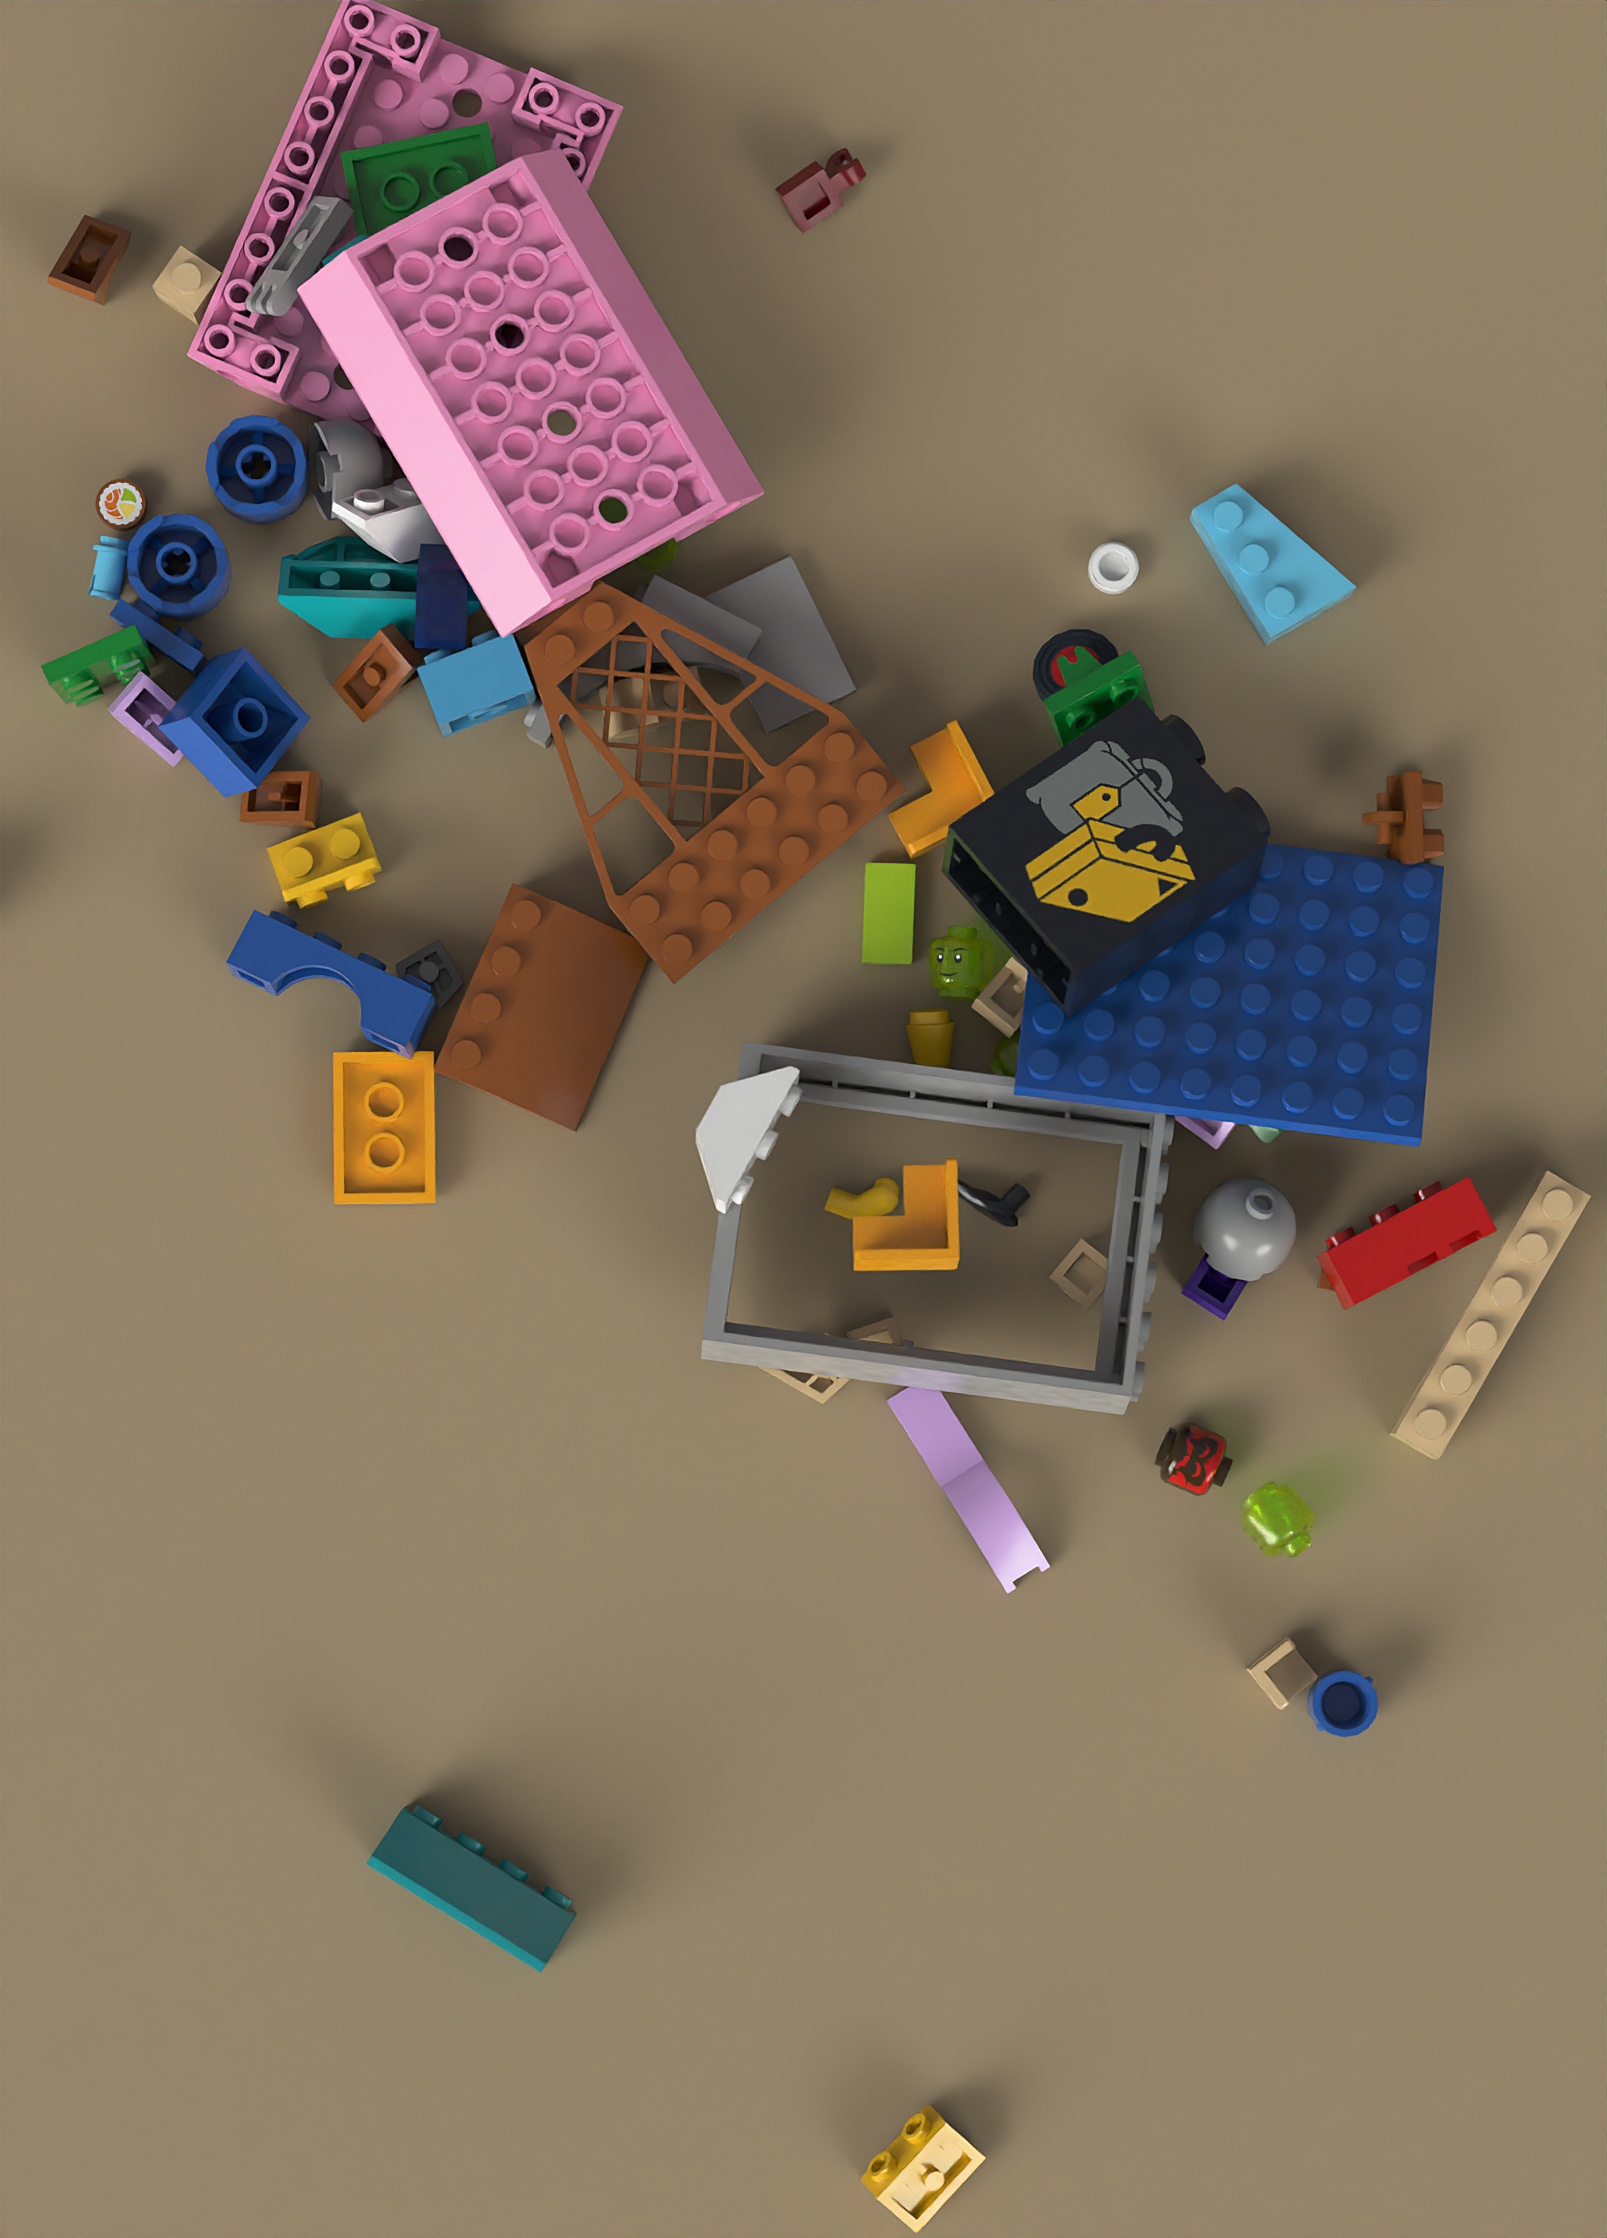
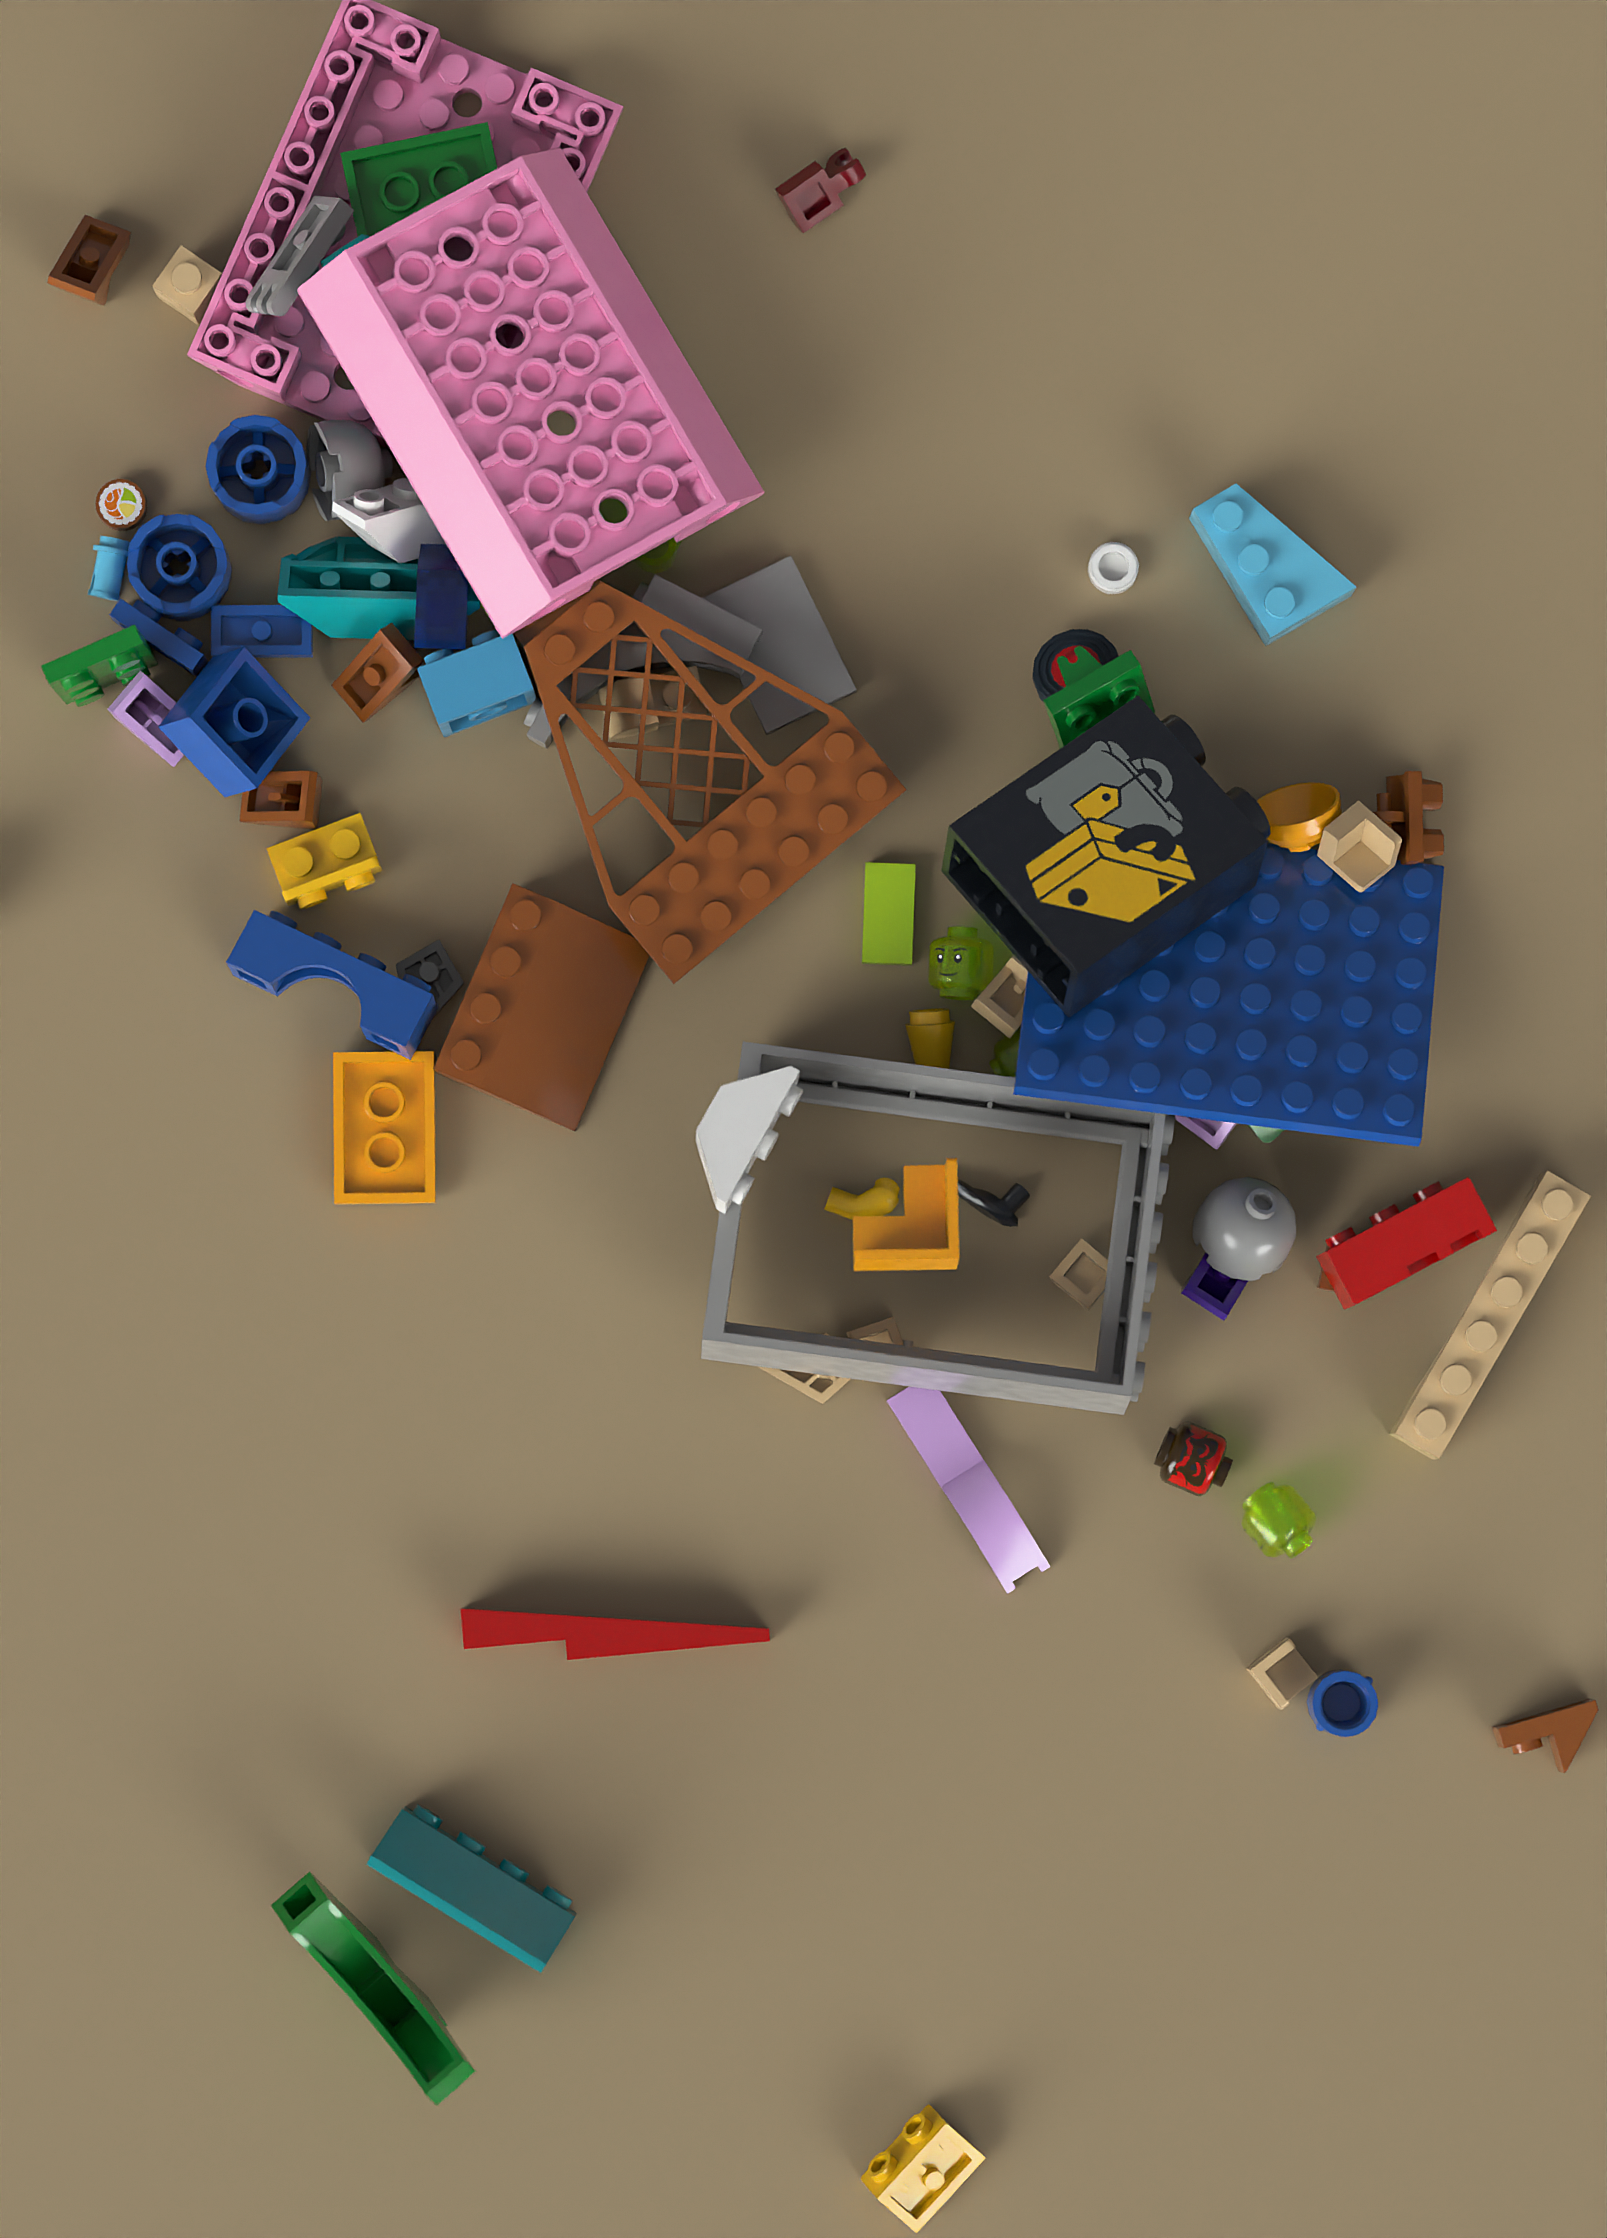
light orange panel [888,719,995,860] -> none
none -> blue plate [211,605,313,658]
none -> green arch [271,1871,476,2105]
none -> red slope [460,1608,770,1660]
none -> light orange piece [1257,782,1342,852]
none -> tan panel [1317,800,1402,892]
none -> dark orange slope [1492,1699,1599,1773]

